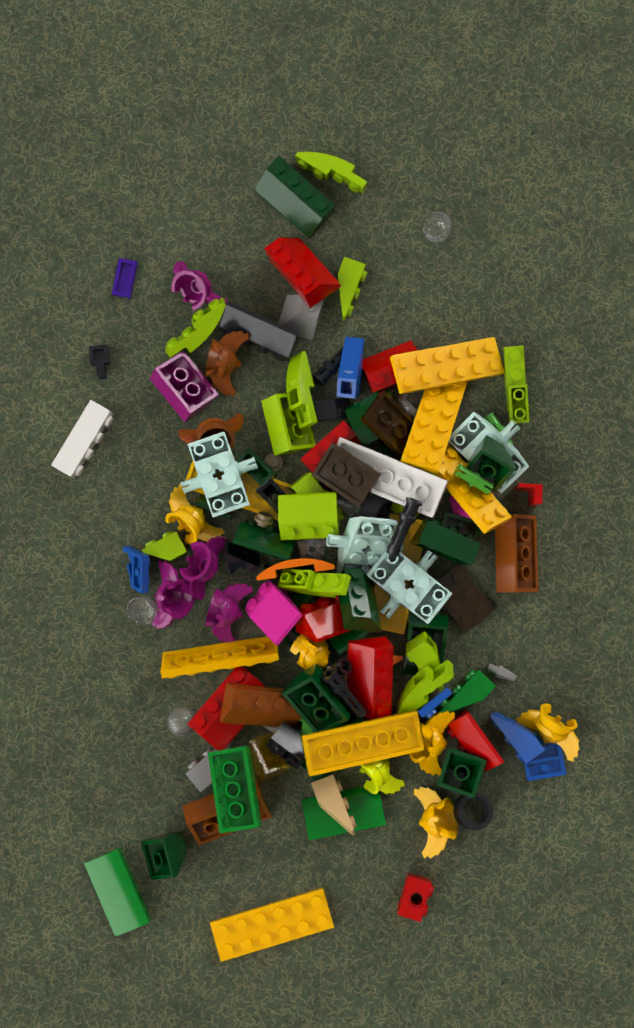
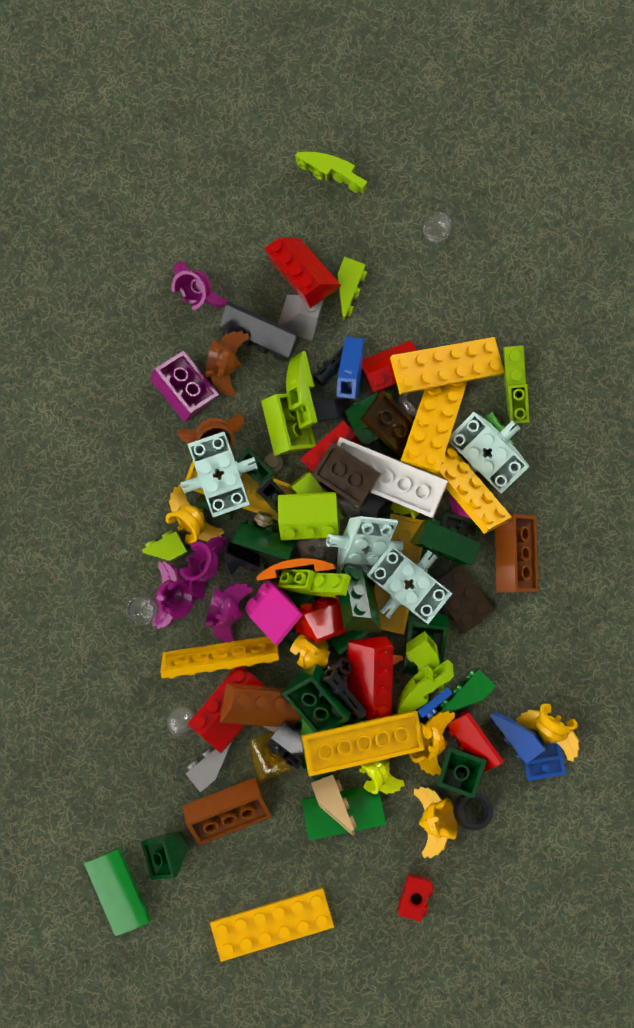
white brick [51,400,113,479] -> none
black plate [89,344,111,380] -> none
dark purple tile [112,258,138,299] -> none
blue wing [123,546,150,594] -> none
lime slope [165,297,226,358] -> none
green slope [208,745,262,833] -> none
dark green slope [255,156,335,239] -> none
black pin [386,497,423,557] -> none
bright green pin [454,464,494,495] -> none
dark green slope [462,435,516,493] -> none
light grey bar [487,663,517,681] -> none
red panel [513,483,543,507] -> none

